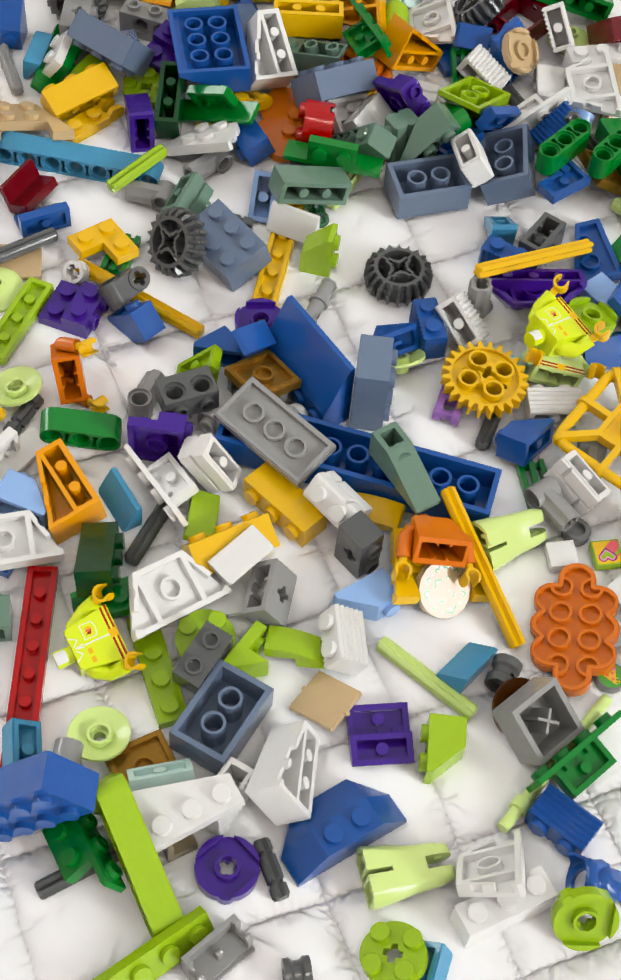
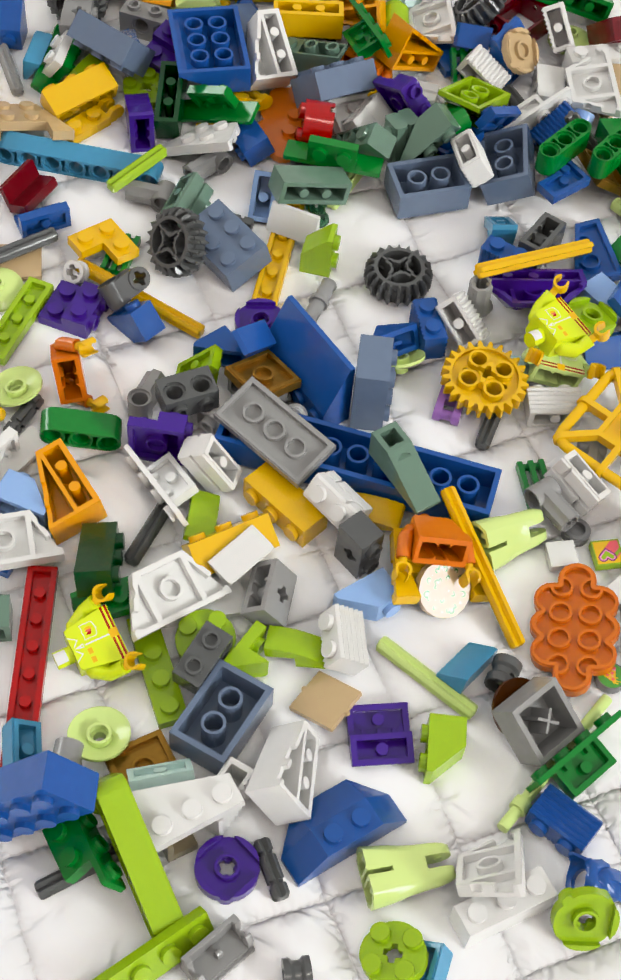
dark azure slope [98,467,142,532] -> none
blue slope [495,418,554,467] -> none

